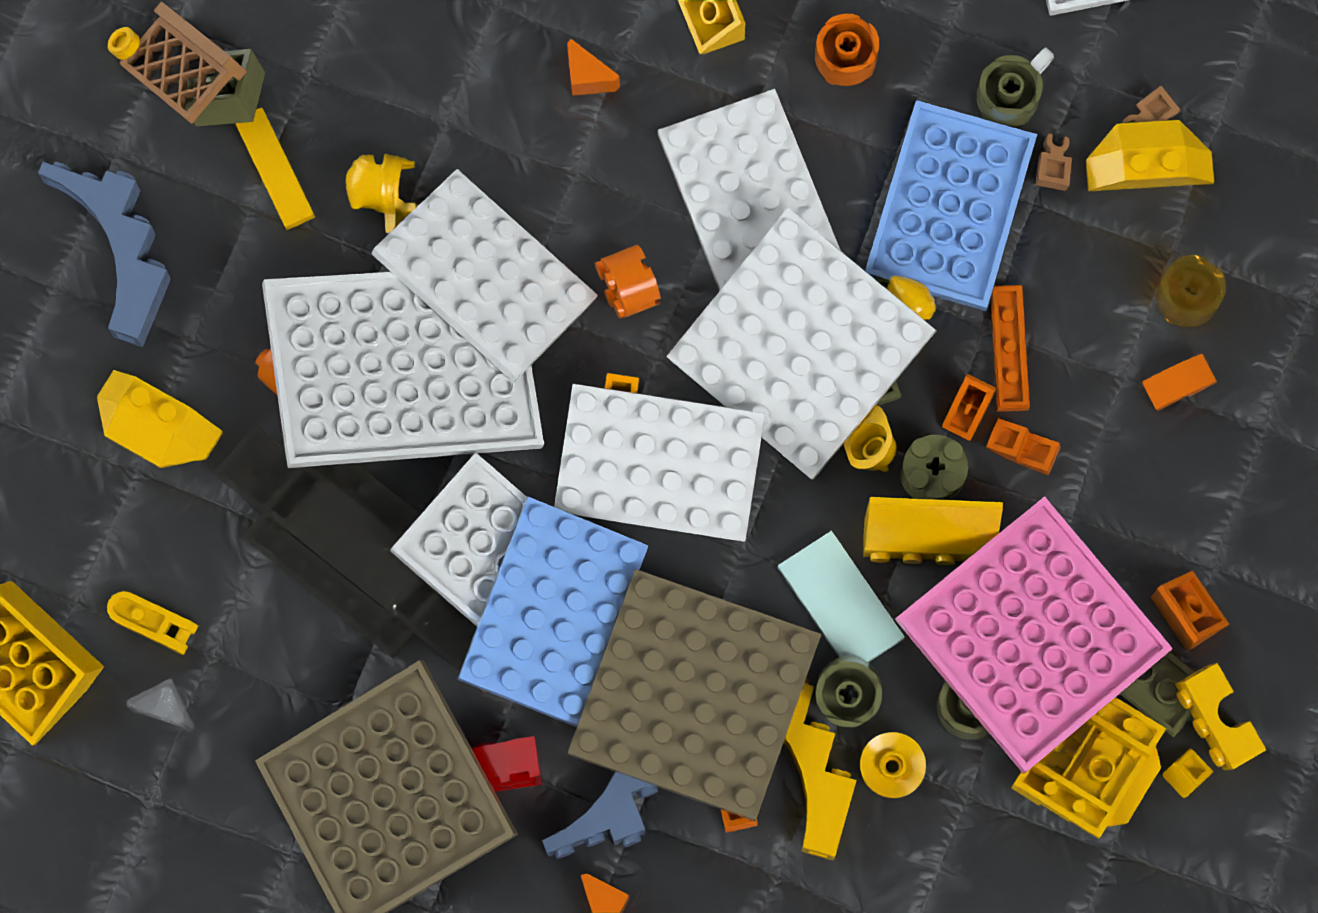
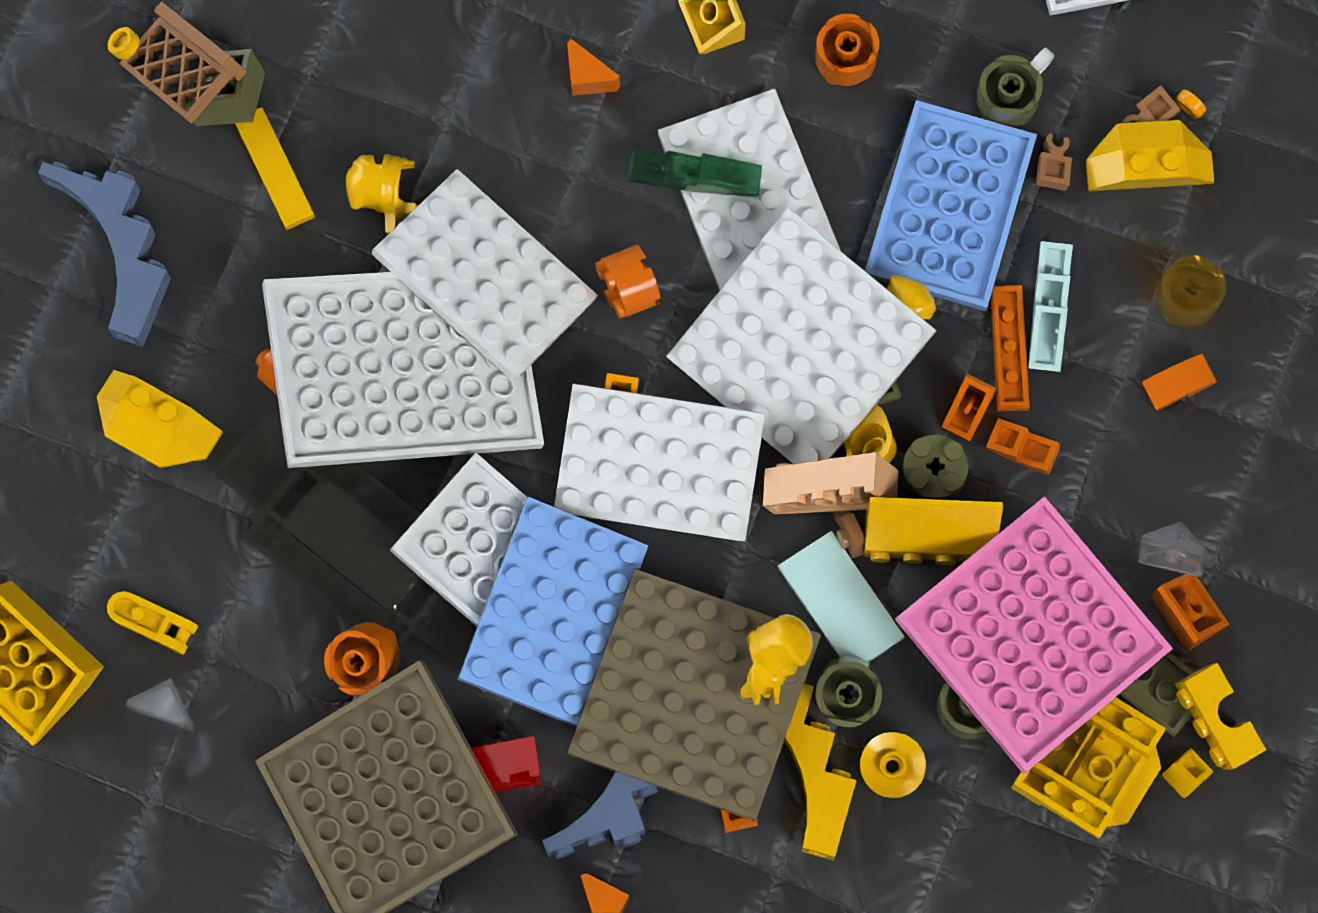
none -> orange brick [324,622,401,695]
none -> clear green slope [628,148,762,197]
none -> yellow piece [740,614,813,705]
none -> light nougat wedge [763,452,898,515]
none -> medium nougat plate [831,511,866,559]
none -> light aqua slope [1028,241,1073,372]
none -> clear slope [1138,521,1206,577]
none -> light orange tile [1175,89,1206,119]

